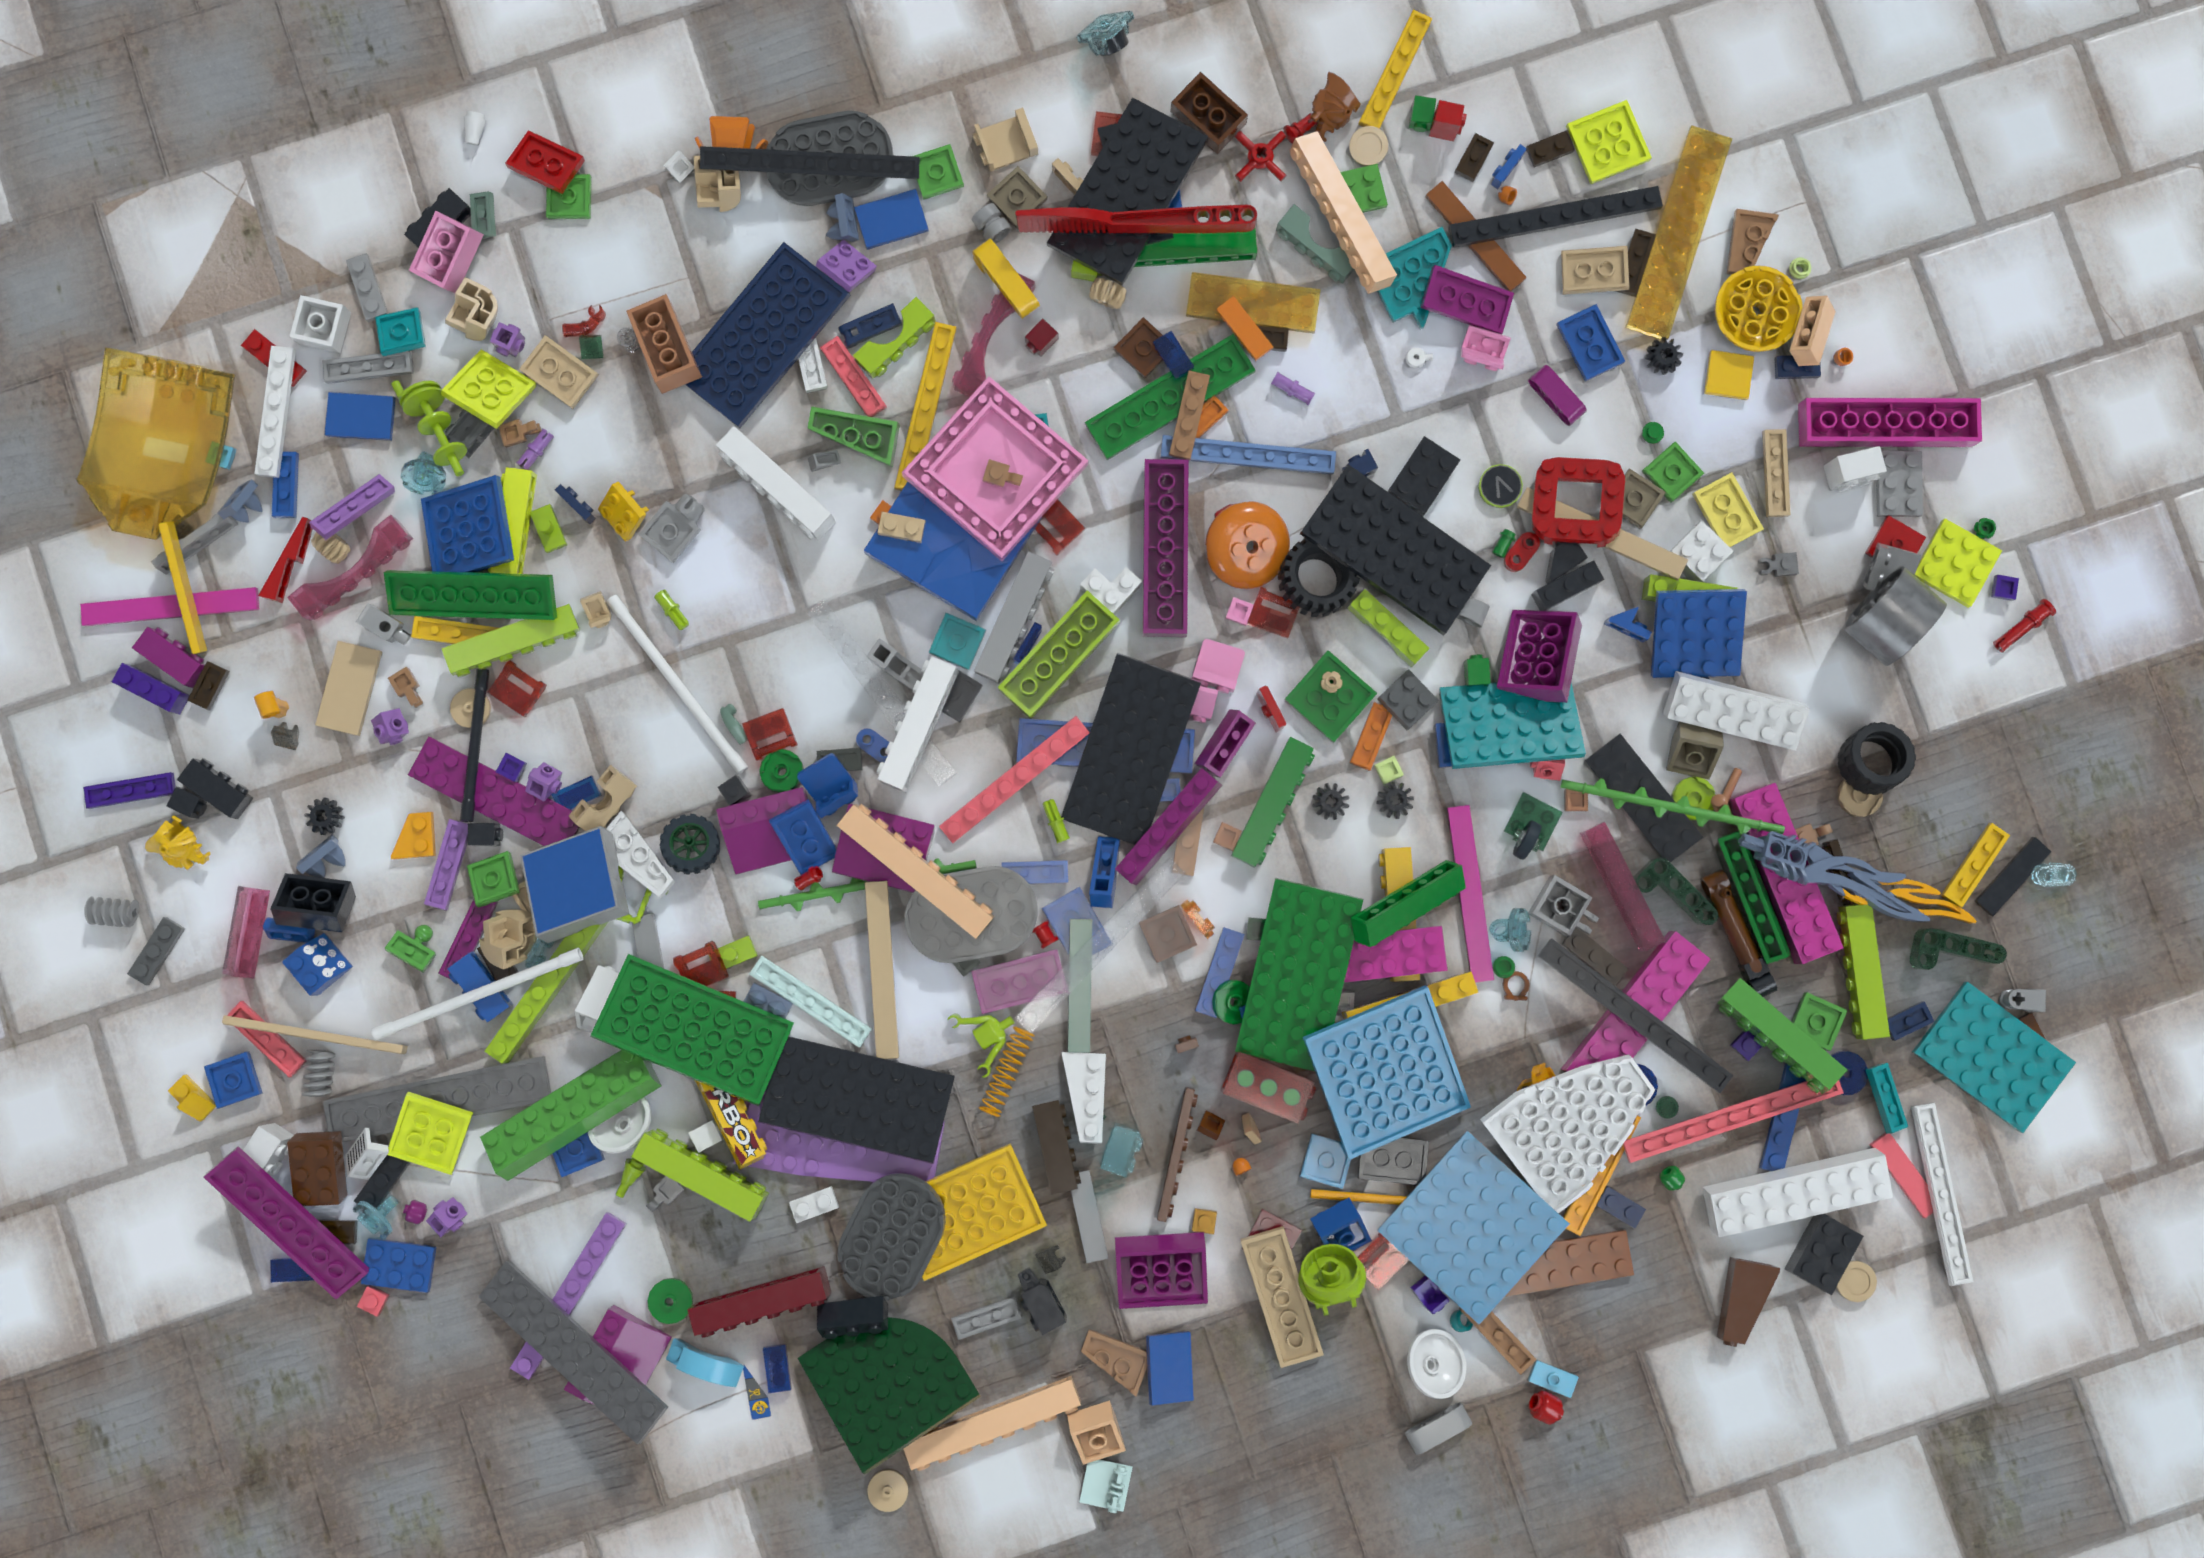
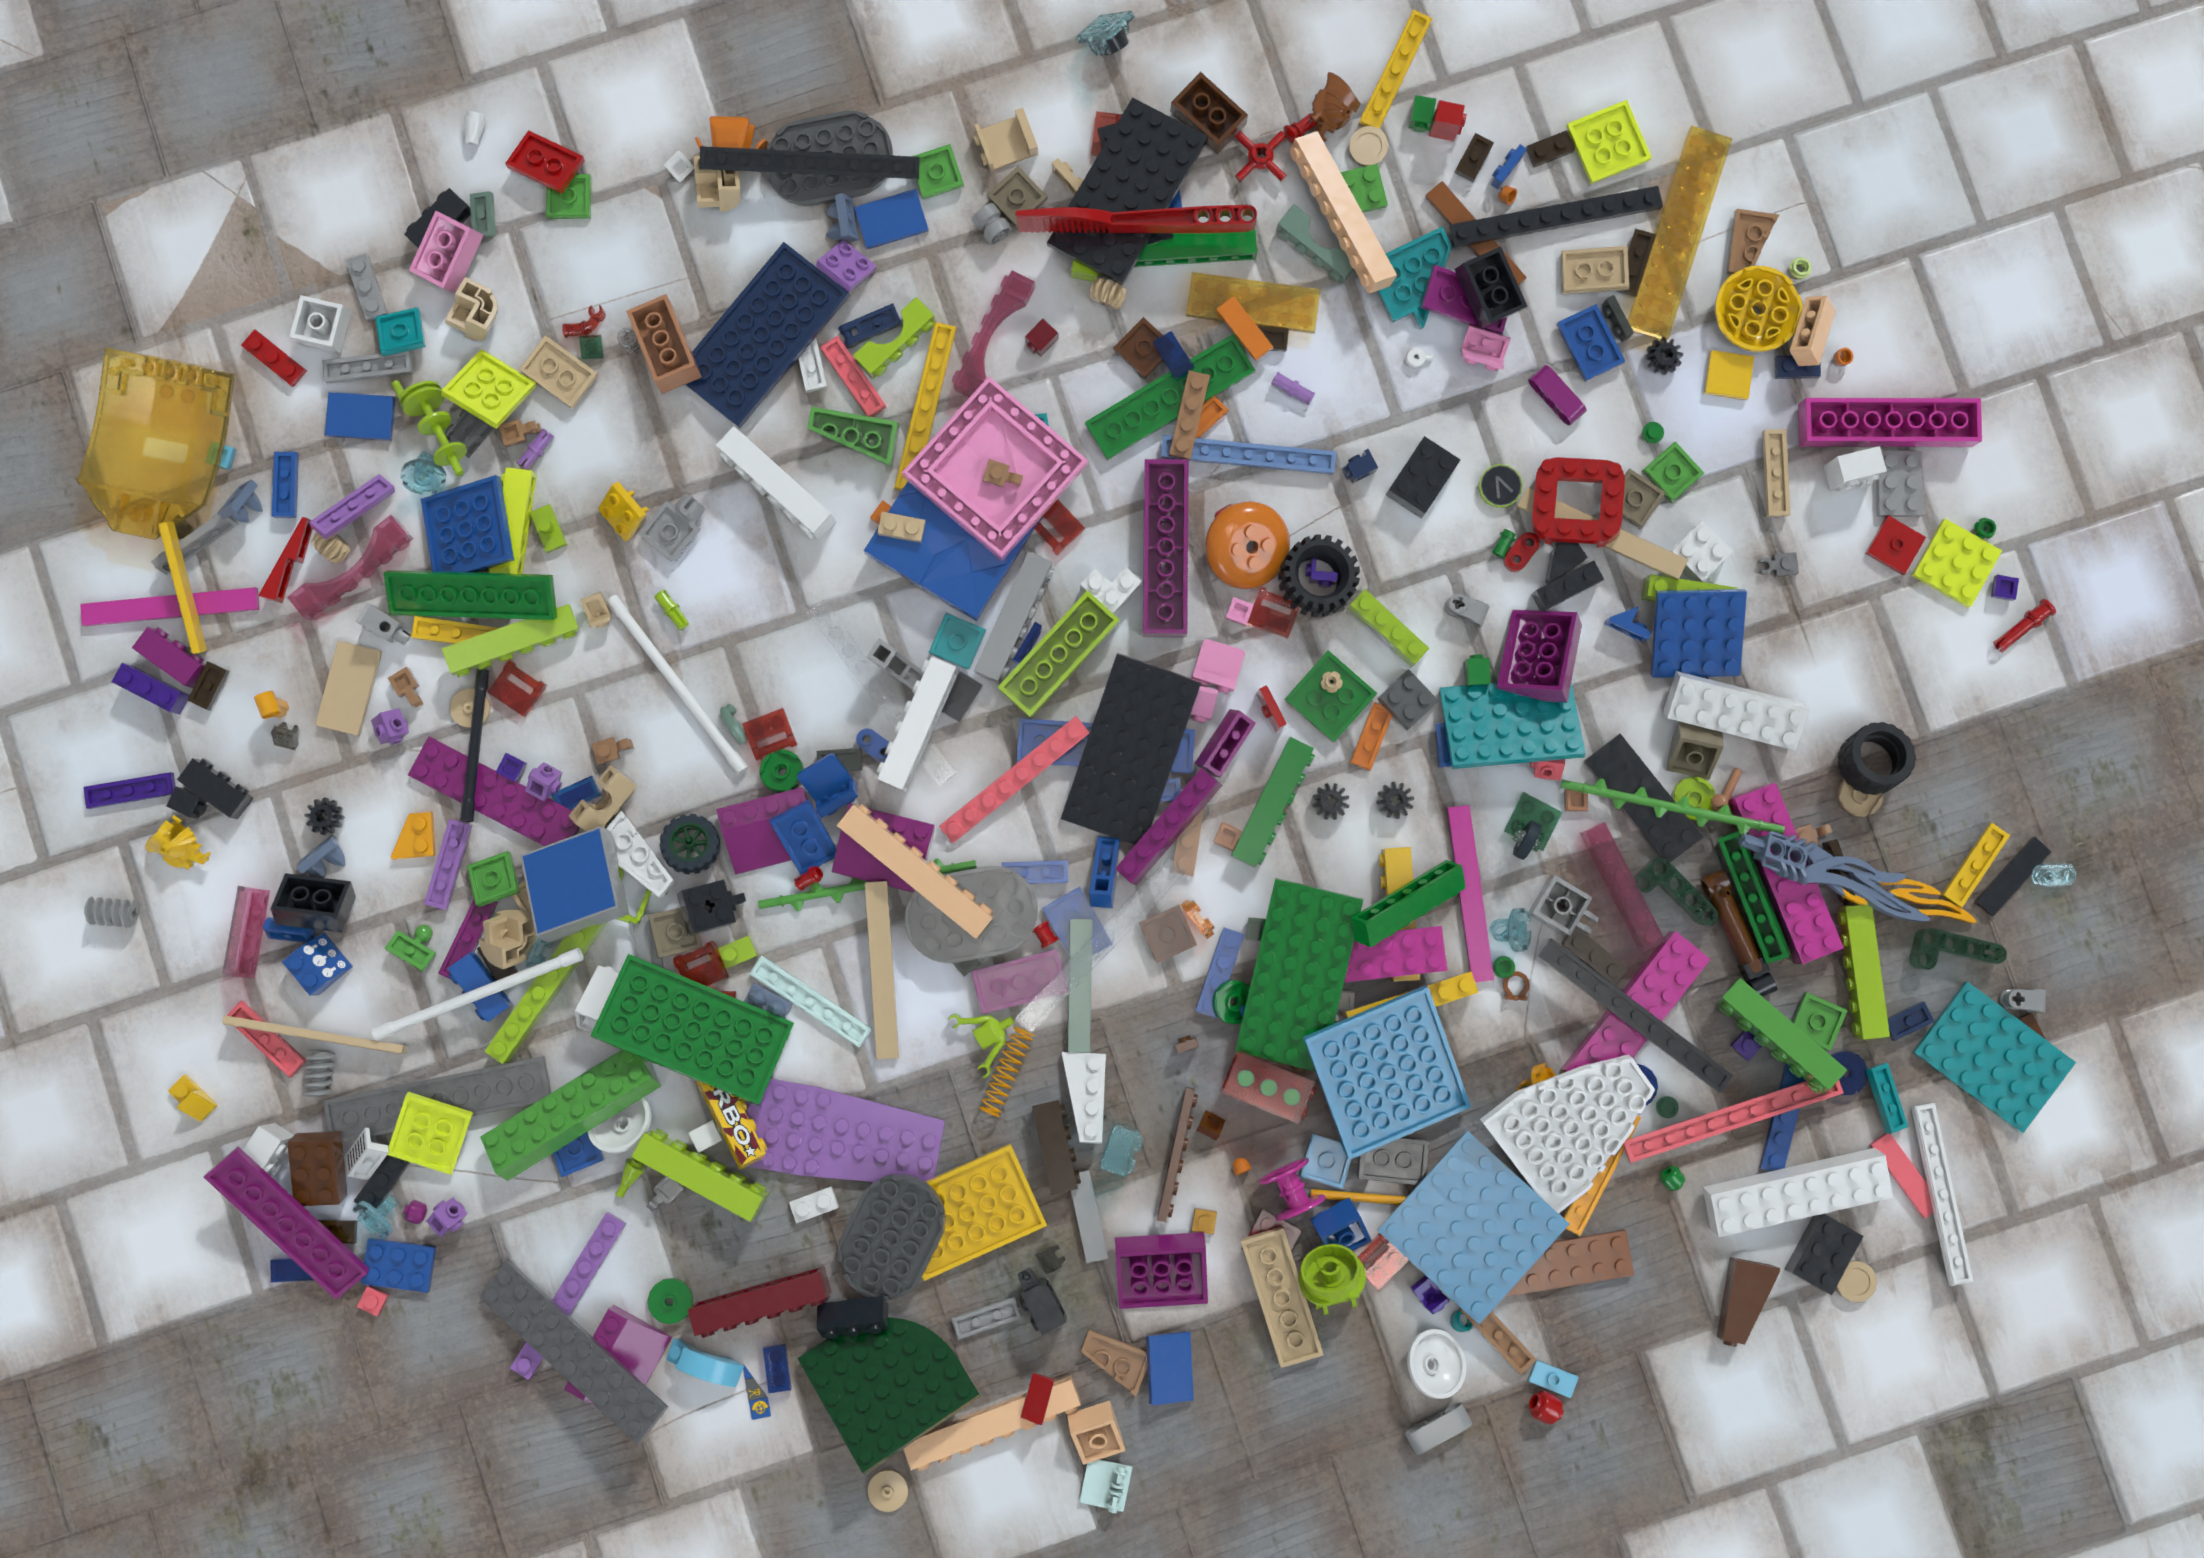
dark grey plate [127,917,185,985] -> none
blue plate [204,1051,263,1109] -> none
white plate [254,346,296,478] -> none
black brick [468,823,503,846] -> none
medium lavender brick [490,322,525,357] -> none
dark blue plate [555,484,596,524] -> none
black brick [717,775,752,806] -> none
black plate [758,1036,955,1164] -> none
light grey piece [808,450,841,472] -> none
yellow beam [972,238,1040,319] -> none
lime axle [1042,799,1070,843] -> none
tan tile [1242,1113,1262,1144] -> none
black plate [1300,464,1491,636] -> none
yellowish green tile [1374,756,1404,785] -> none
dark blue plate [1596,1186,1646,1228] -> none
light yellow plate [1692,472,1764,547] -> none
flat silver wheel [1843,566,1947,666] -> none
light grey bracket [1863,543,1921,591] -> none
none -> medium nougat plate [591,737,634,765]
none -> dark tan plate [648,907,703,959]
none -> black hinge [677,879,746,936]
none -> red slope [1021,1373,1054,1426]
none -> dark pink piece [1258,1158,1326,1221]
none -> dark purple bracket [1305,558,1338,588]
none -> black brick [1454,246,1528,329]
none -> pearl dark grey plate [1602,295,1634,342]

